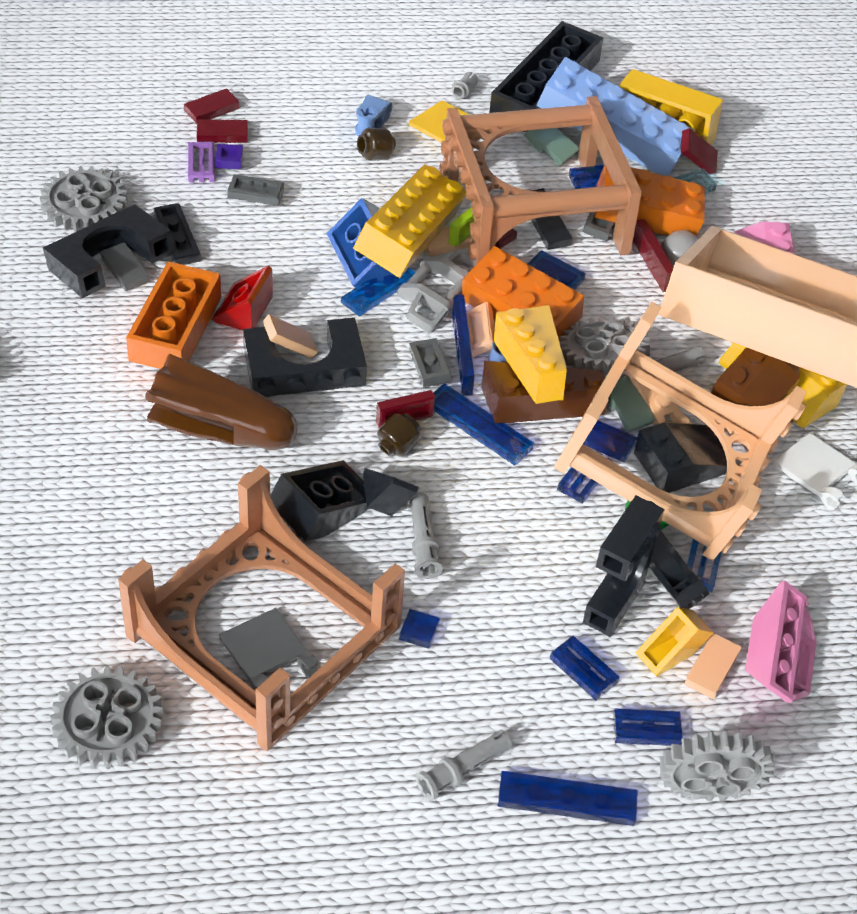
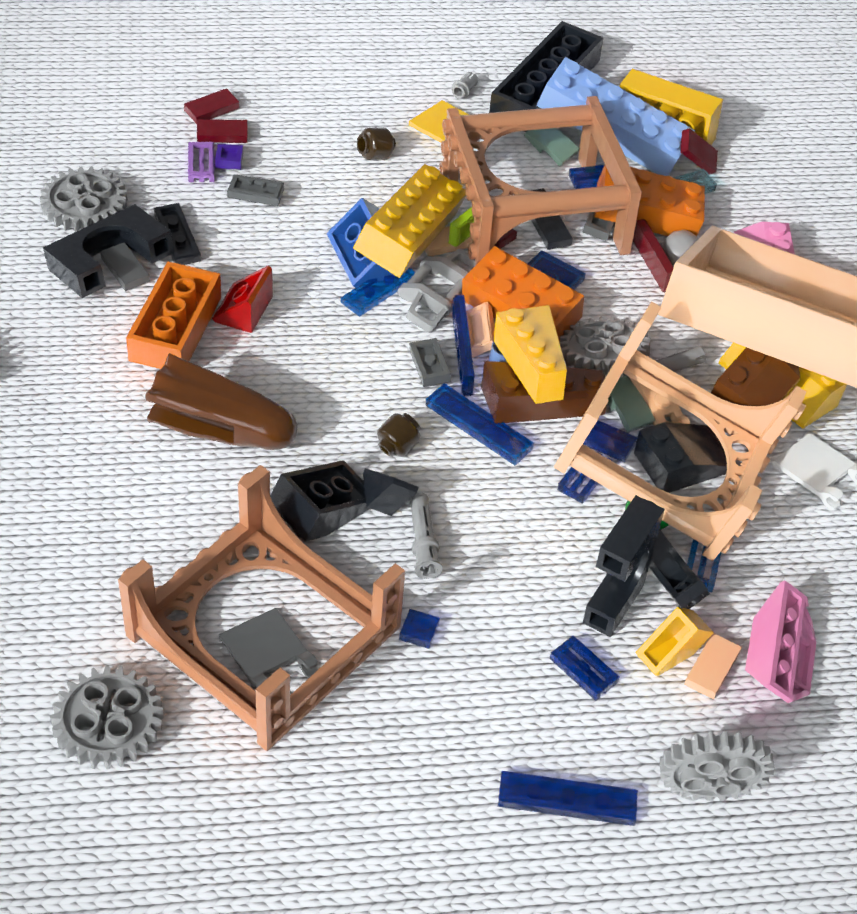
black arch [243,317,367,397] -> none
light nougat tile [263,314,318,358] -> none
medium blue piece [355,95,392,136] -> none
dark red tile [376,390,435,428] -> none
light grey pin [415,729,512,801] -> none
clear blue tile [613,708,683,746] -> none

